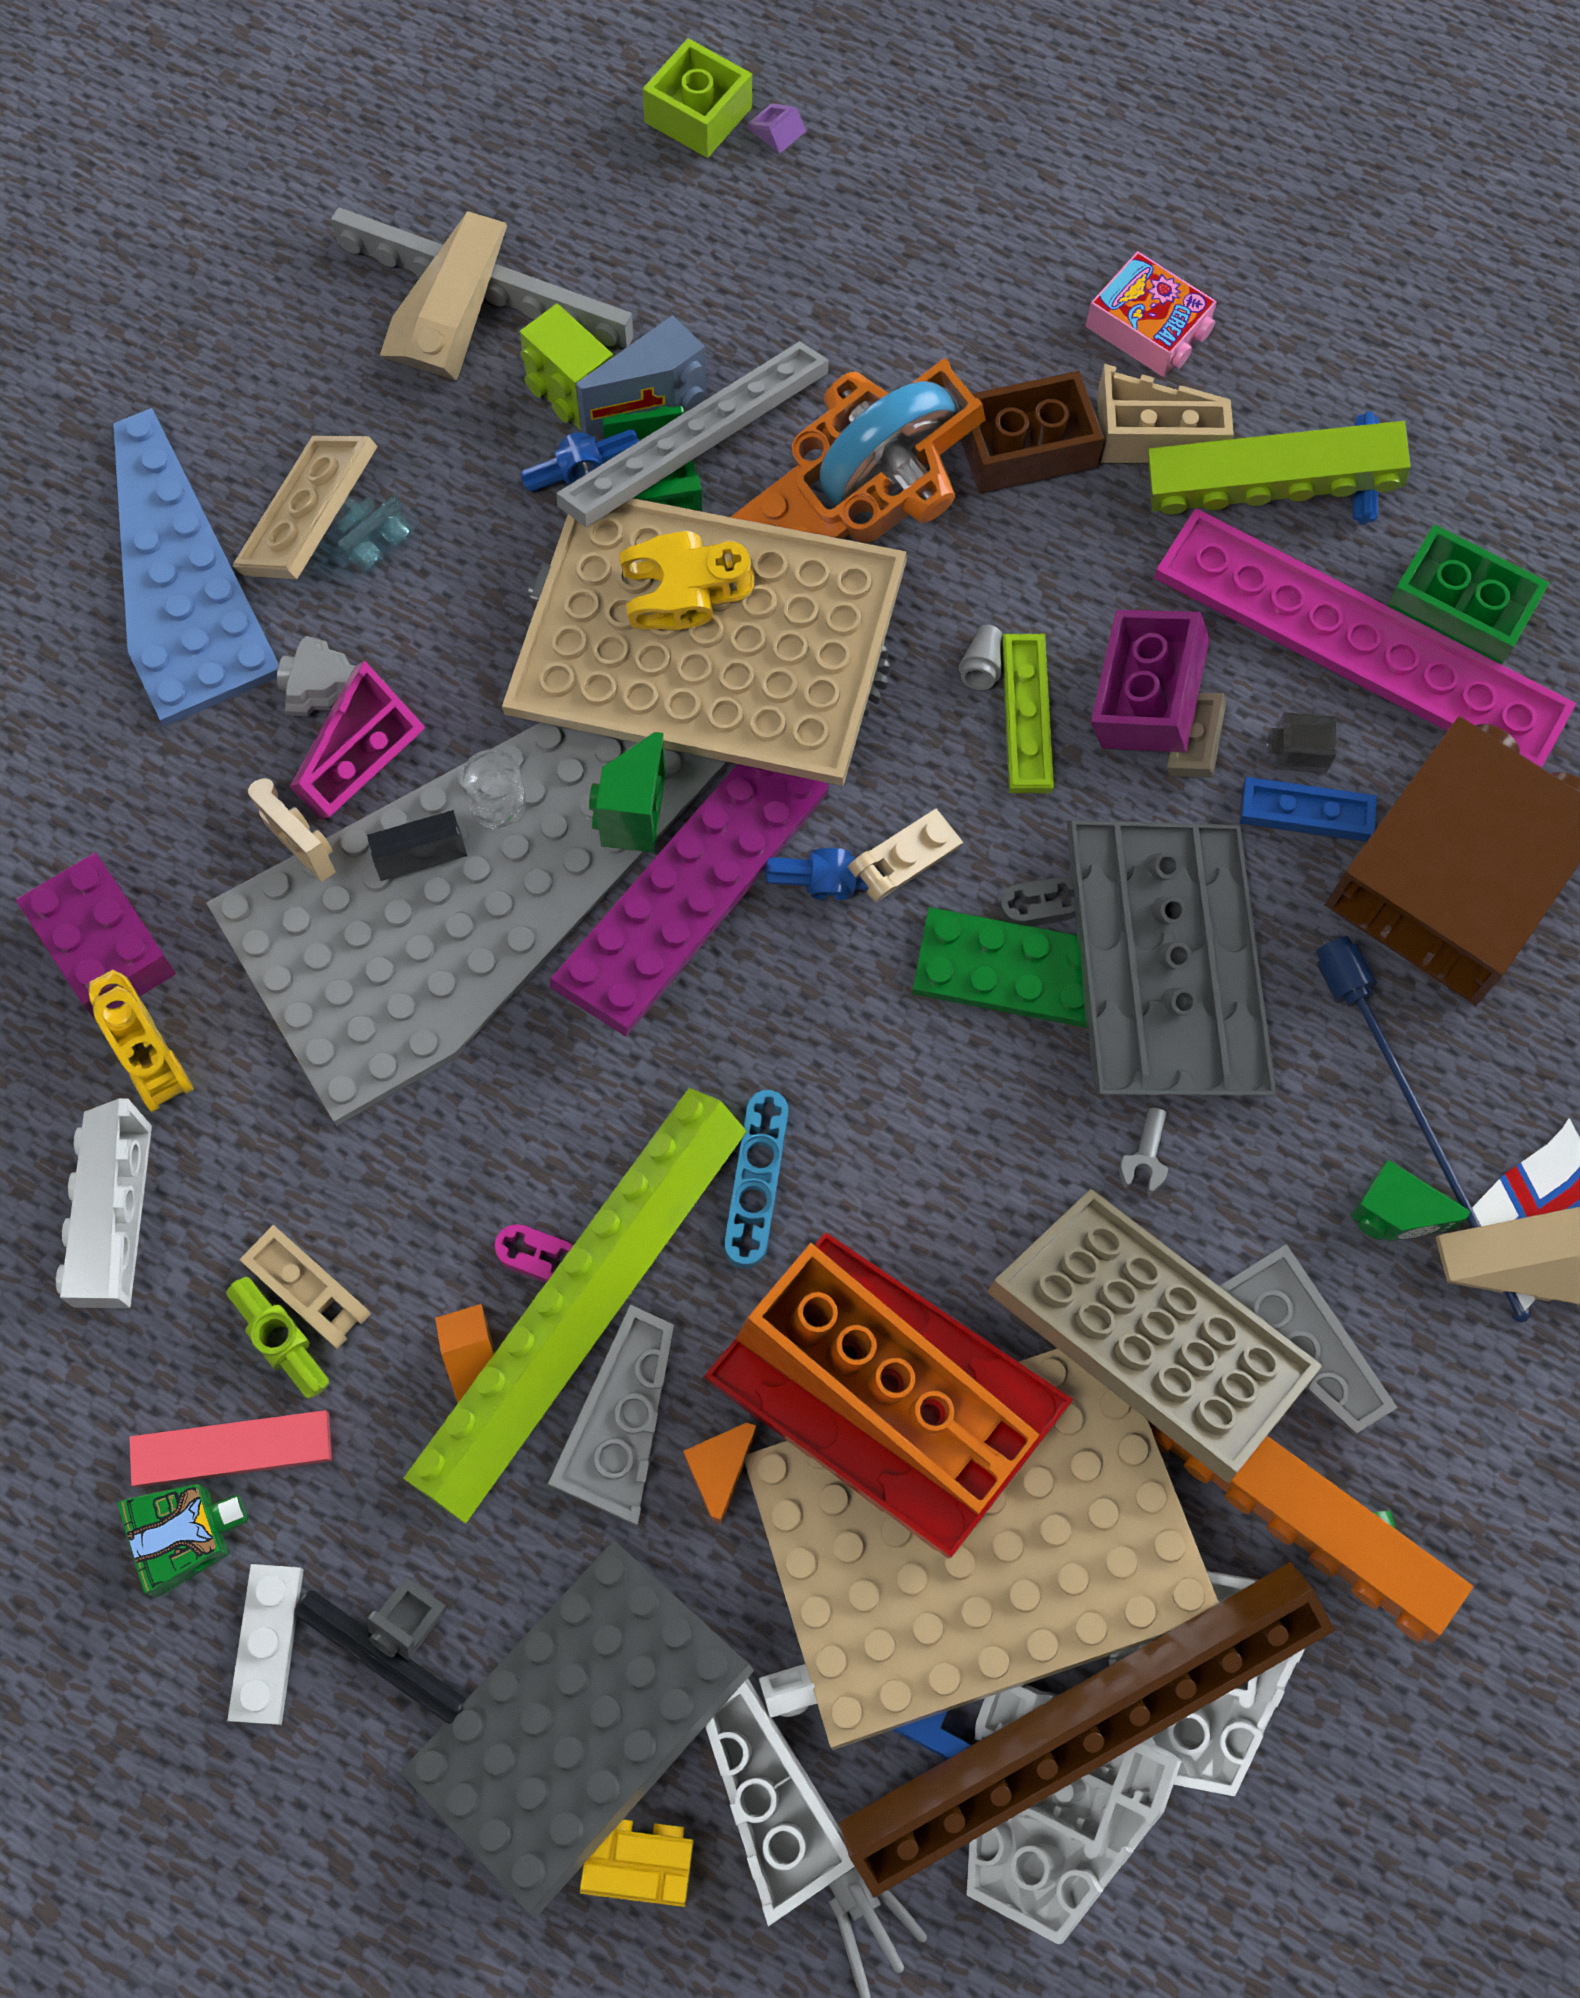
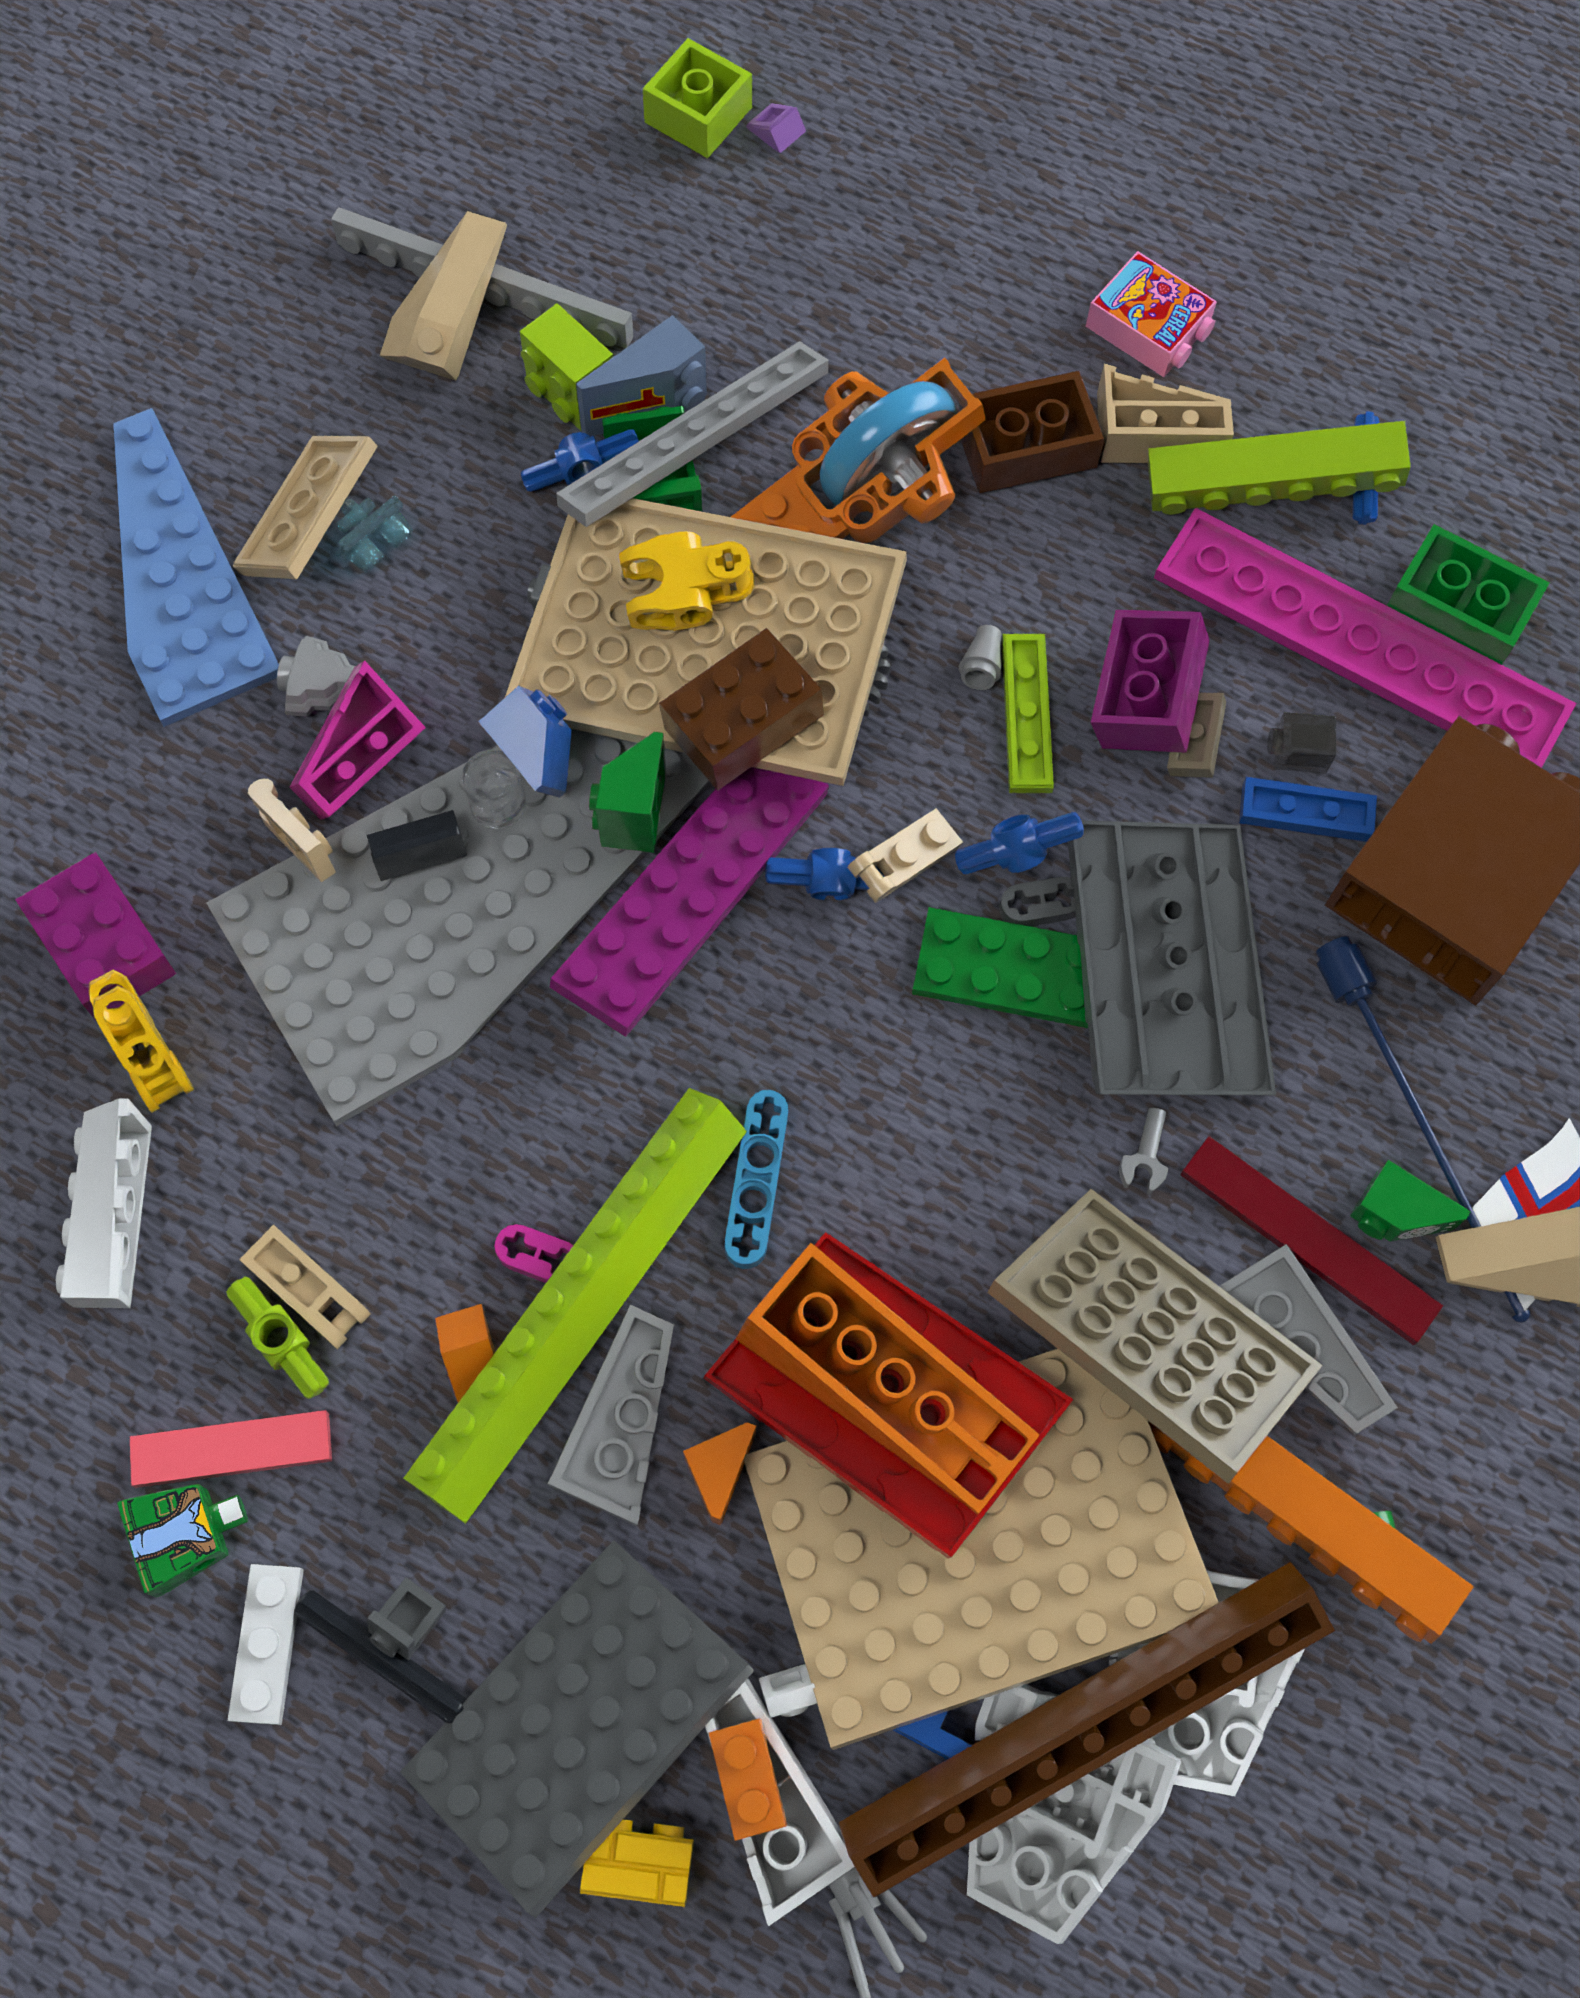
none -> slope [478,685,572,798]
none -> reddish brown brick [659,628,824,791]
none -> orange plate [709,1718,787,1841]
none -> blue axle [955,812,1084,874]
none -> dark red tile [1180,1136,1443,1346]

